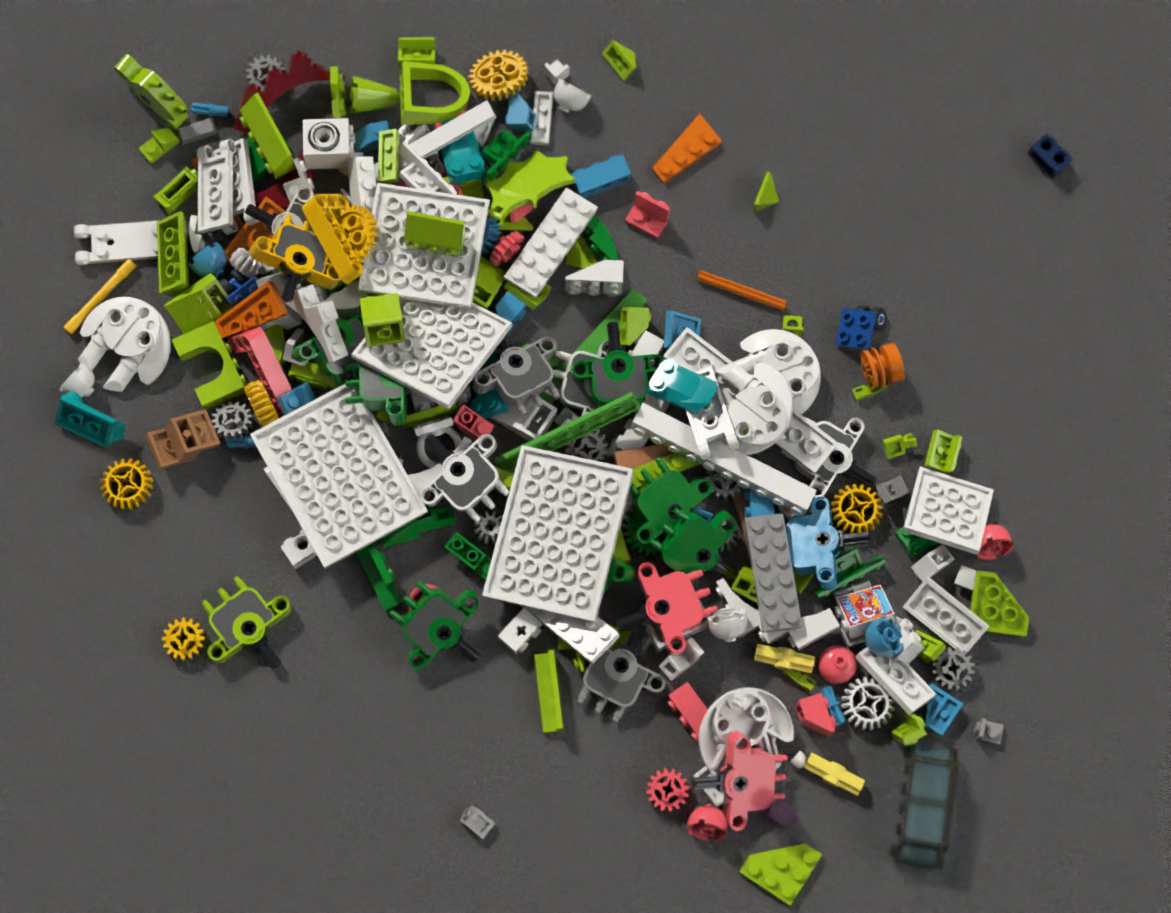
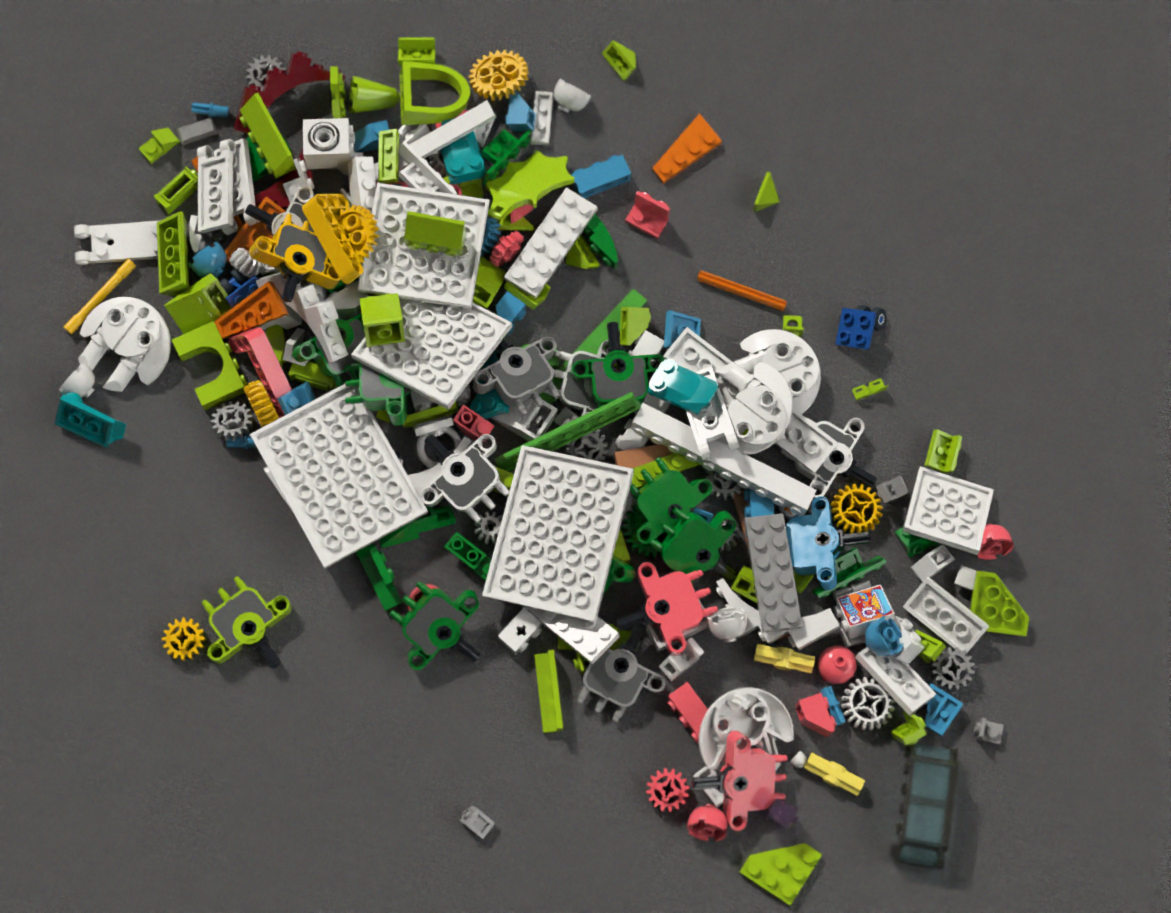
yellow gear [100,458,153,510] -> none
lime piece [114,54,188,131] -> none
medium nougat bracket [145,409,220,470] -> none
white brick [280,529,317,569] -> none
white panel [544,60,570,86] -> none
white slope [565,260,624,296] -> none
lime piece [783,669,817,693] -> none
orange wheel [860,342,905,389] -> none
lime plate [882,433,917,459] -> none
dark blue brick [1027,133,1073,179] -> none

